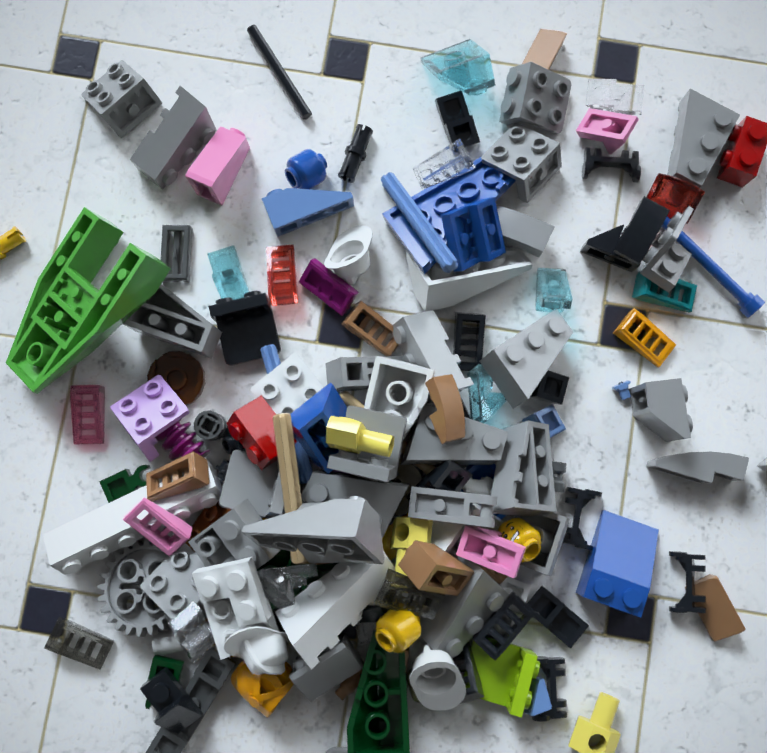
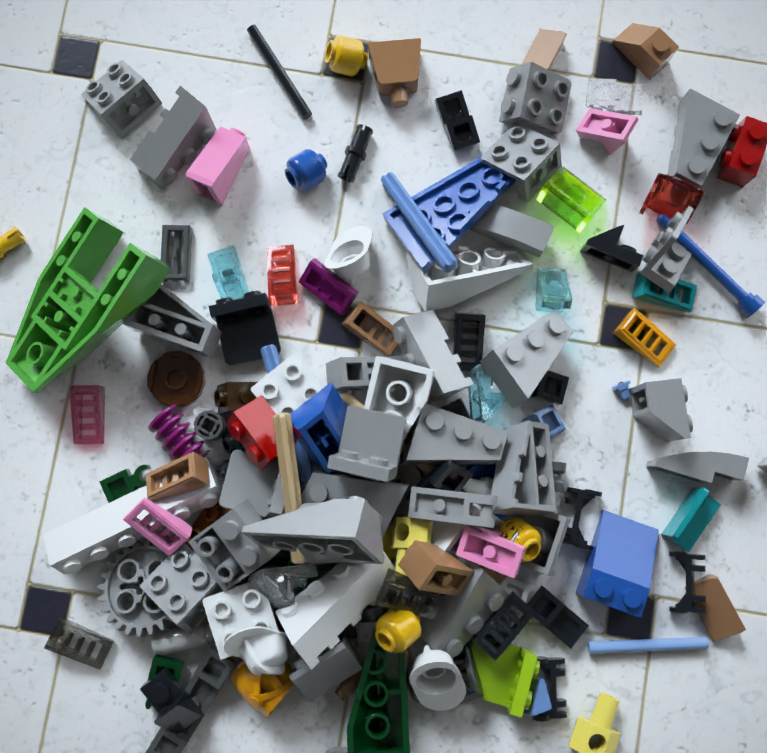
lavender bracket [110,375,189,462] -> none
clear slope [168,601,216,663] -> none
white plate [192,557,272,627] -> none
medium blue slope [261,188,354,237] -> none
light yellow piece [326,416,394,457] -> none
clear slope [412,138,476,189] -> none
clear light blue slope [420,39,496,95] -> none
medium nougat slope [425,374,465,444] -> none
blue slope [441,197,506,272] -> none
black piece [582,147,641,183] -> none
black slope [613,196,670,265] -> none
none -> dark brown bracket [214,382,257,414]
none -> yellow head [325,35,368,77]
none -> medium nougat torso [368,38,421,108]
none -> clear neon green slope [536,166,607,233]
none -> light blue bar [588,637,709,654]
none -> medium nougat slope [612,23,679,80]
none -> teal panel [661,487,721,552]

